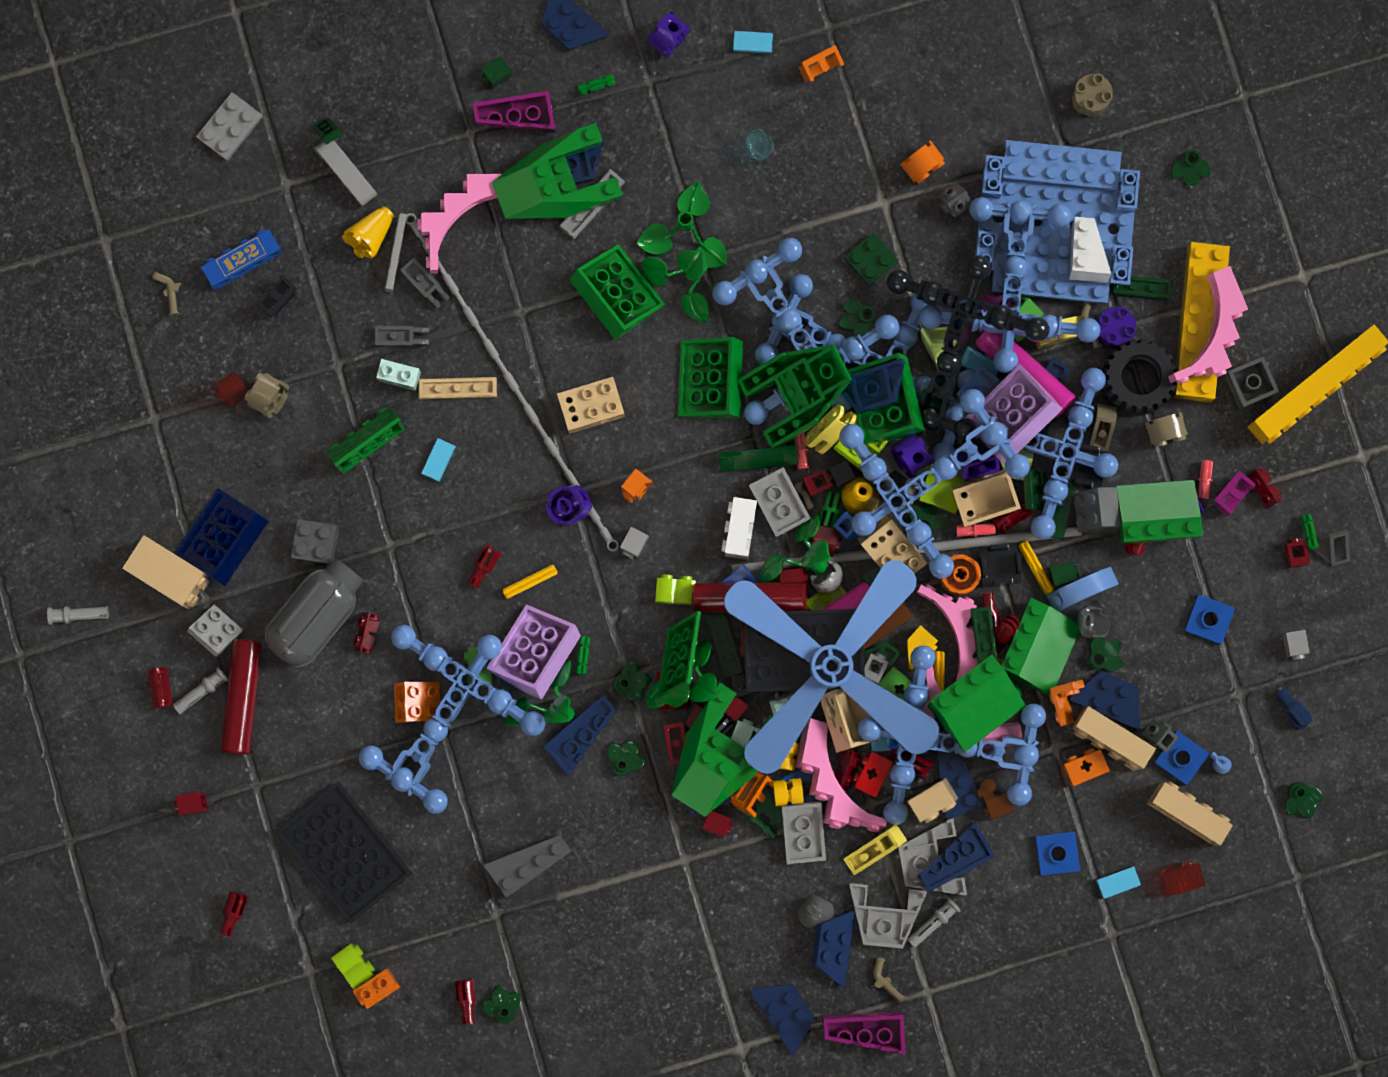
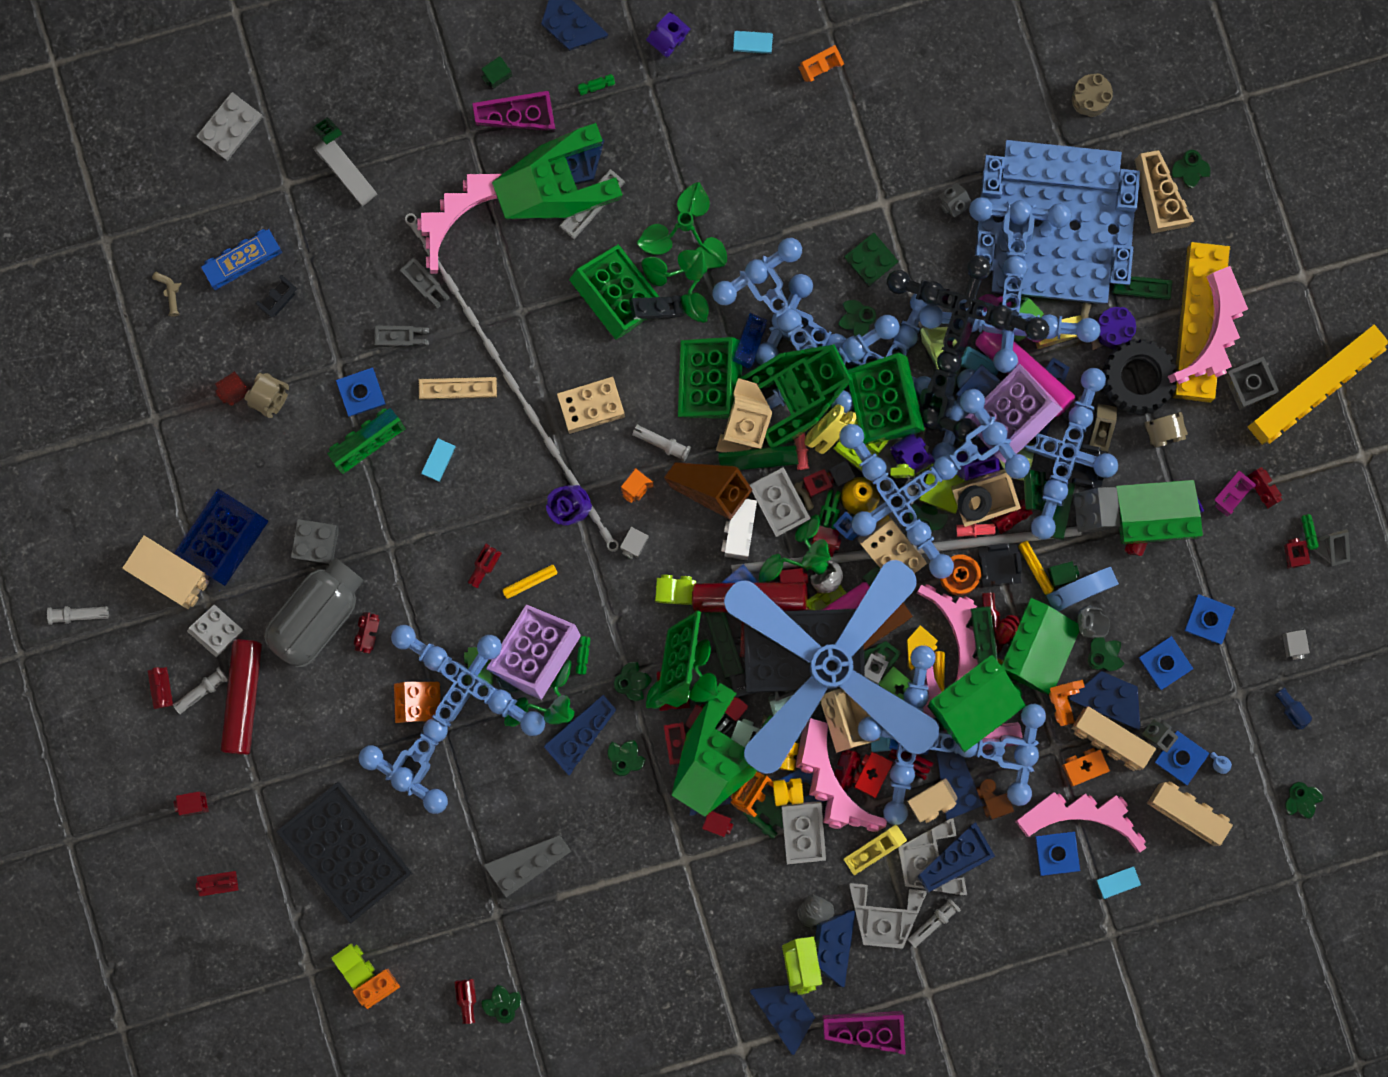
dark red arm [219,891,249,937] -> none
yellow cone [341,206,394,259] -> none
light aqua brick [376,359,421,391] -> none
light grey tile [385,213,407,293] -> none
clear light blue hair [744,129,774,160] -> none
dark blue wing [842,358,905,414] -> none
dark tan piece [871,957,906,1004] -> none
orange brick [900,140,945,184] -> none
white wedge [1069,217,1111,283] -> none
clear red brick [1158,860,1206,897] -> none
coral axle [1197,460,1213,499] -> none
none -> dark red hinge [196,871,239,897]
none -> blue piece [336,368,386,417]
none -> black plate [629,295,685,319]
none -> light grey pin [632,424,691,462]
none -> reddish brown slope [664,462,753,520]
none -> tan piece [716,378,772,453]
none -> clear blue plate [732,312,768,369]
none -> lime window [782,937,822,995]
none -> lime plate [891,464,915,478]
none -> black tyre [958,485,992,521]
none -> bright pink arch [1015,792,1146,853]
none -> tan wedge [1134,150,1195,233]
none -> blue piece [1139,636,1193,691]

